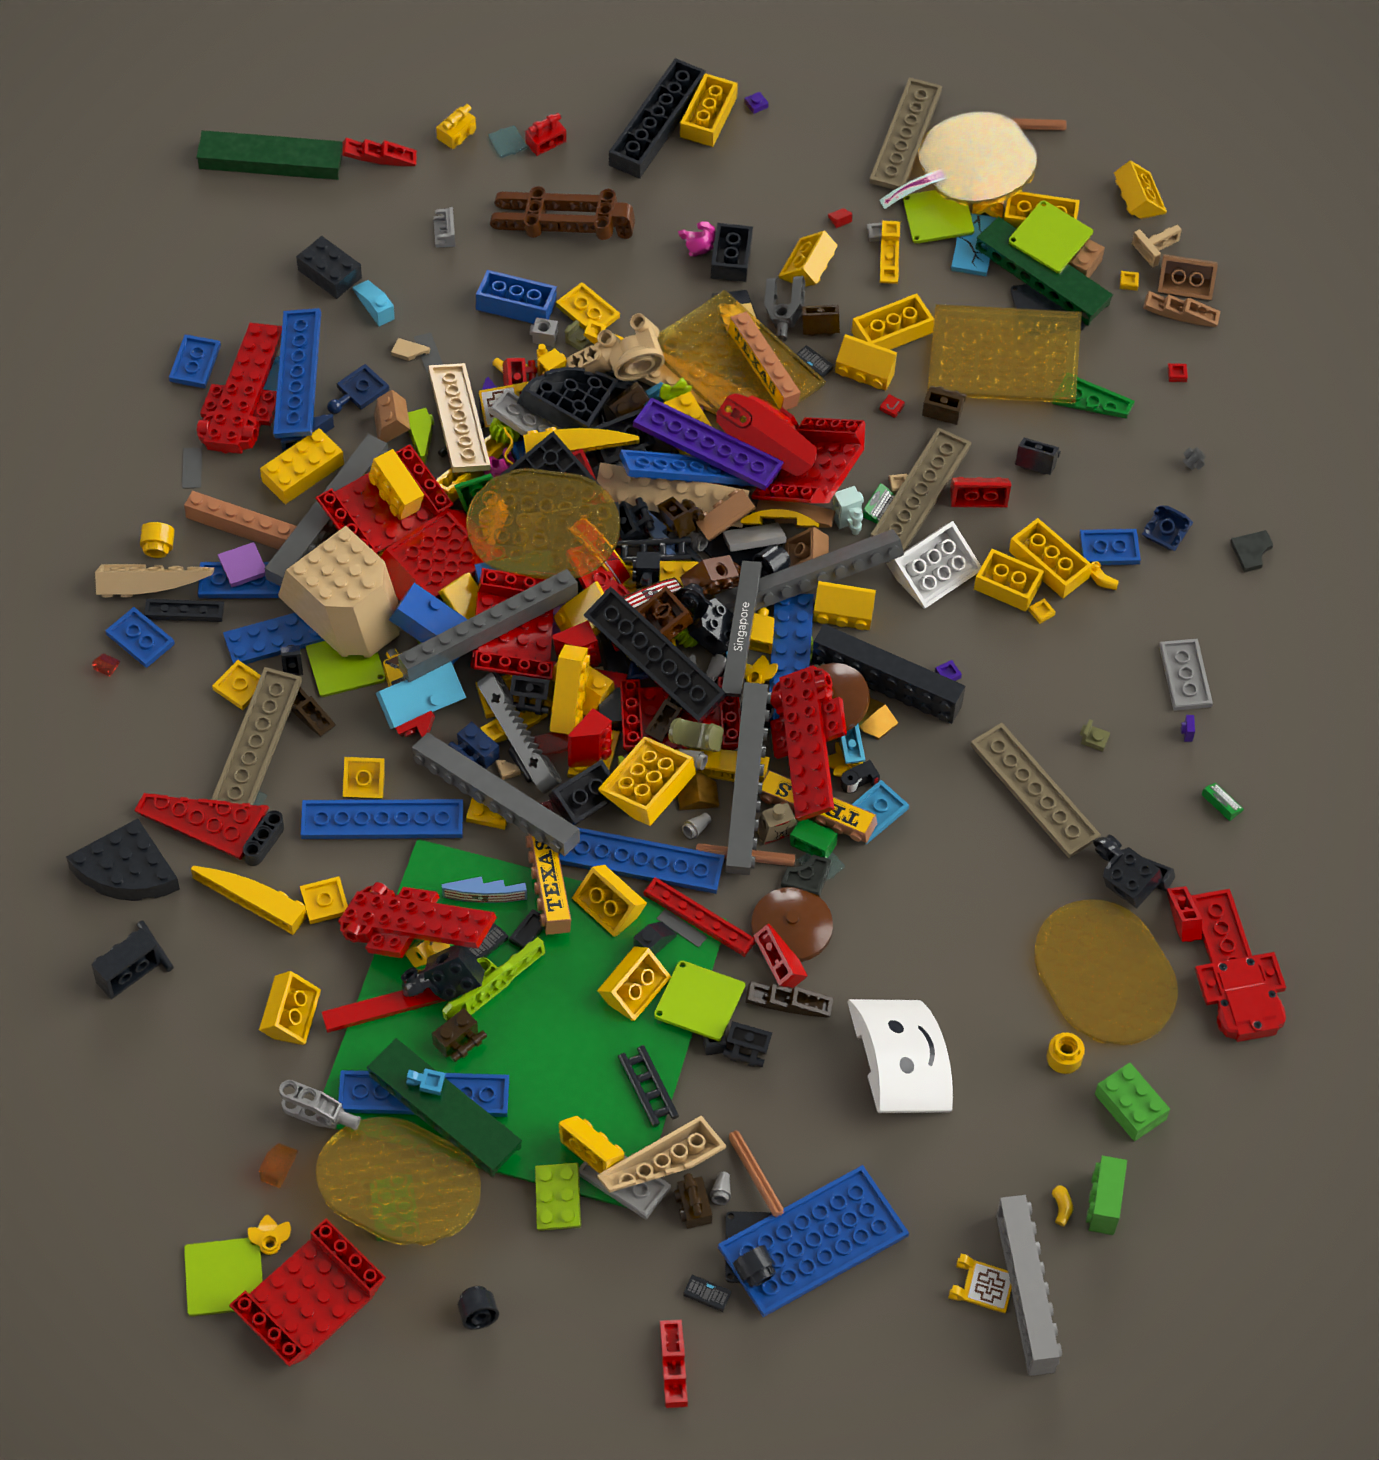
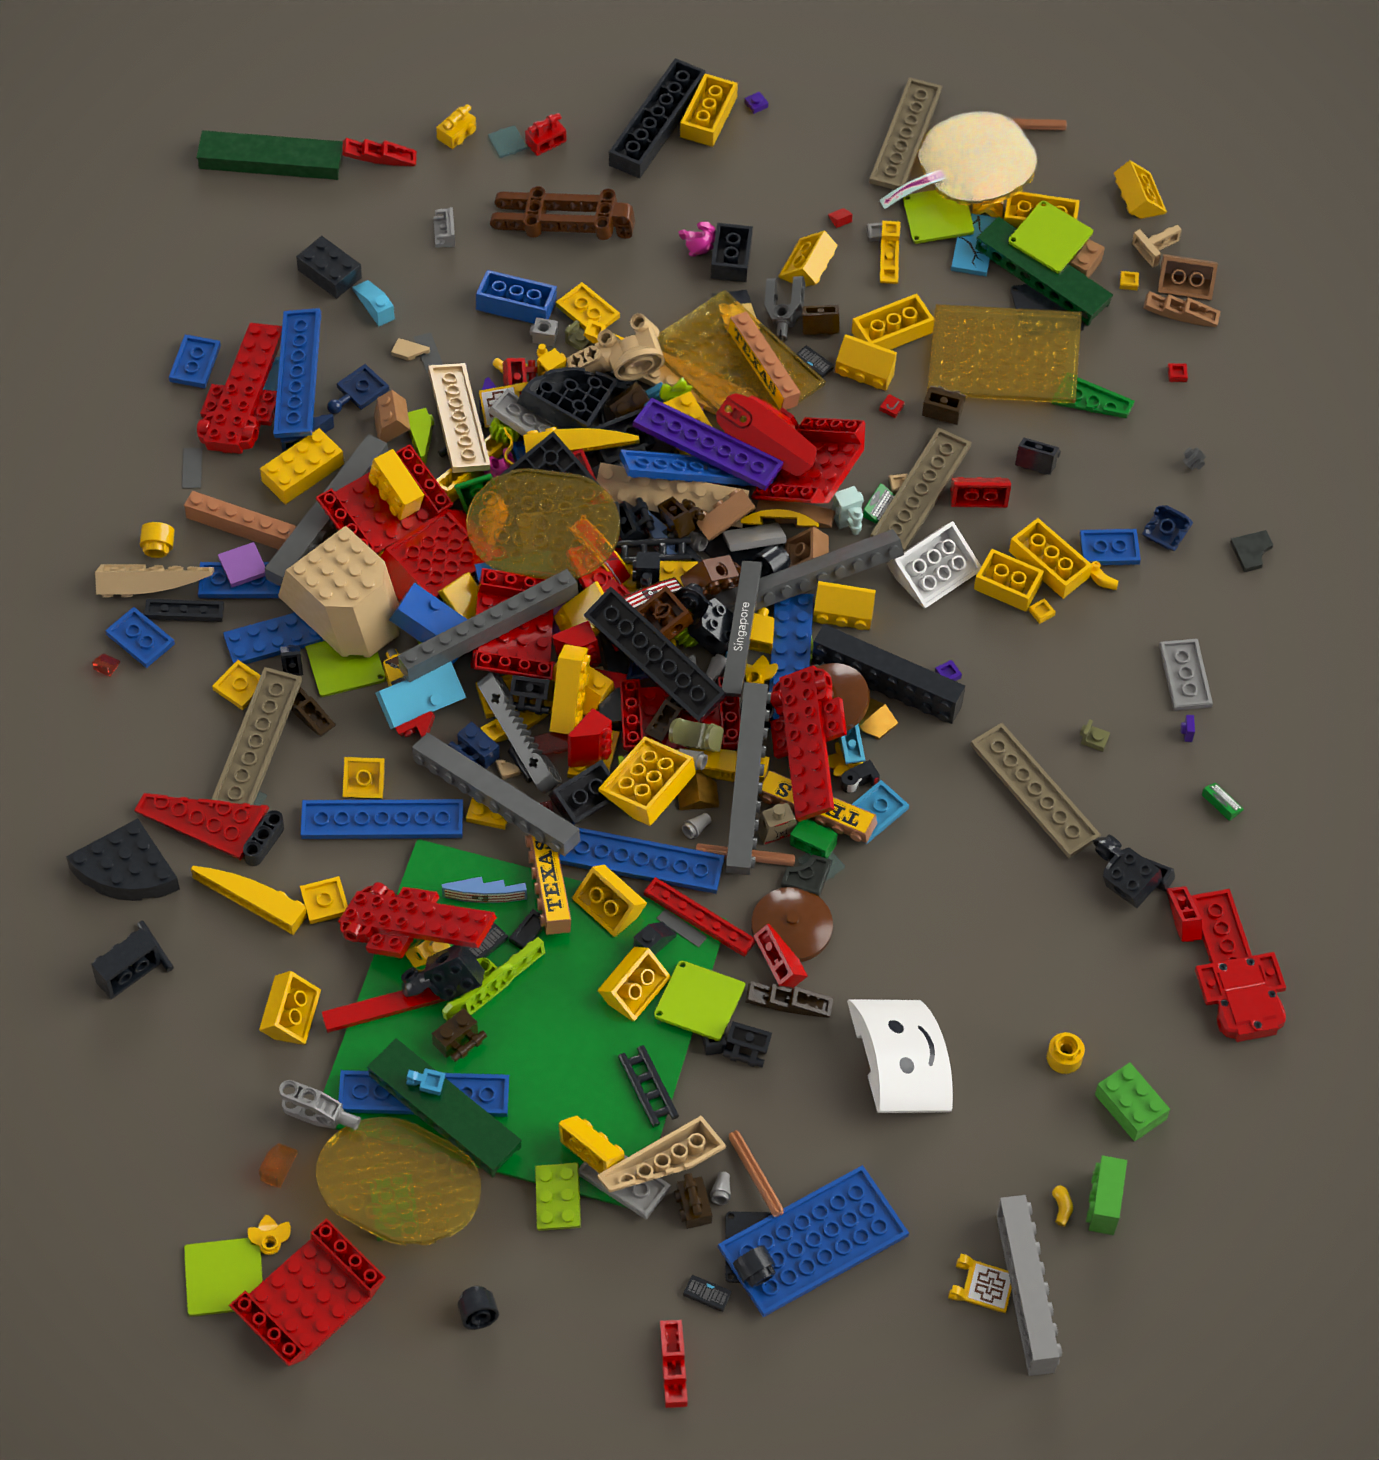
clear yellow tile [1035,899,1178,1045] -> none

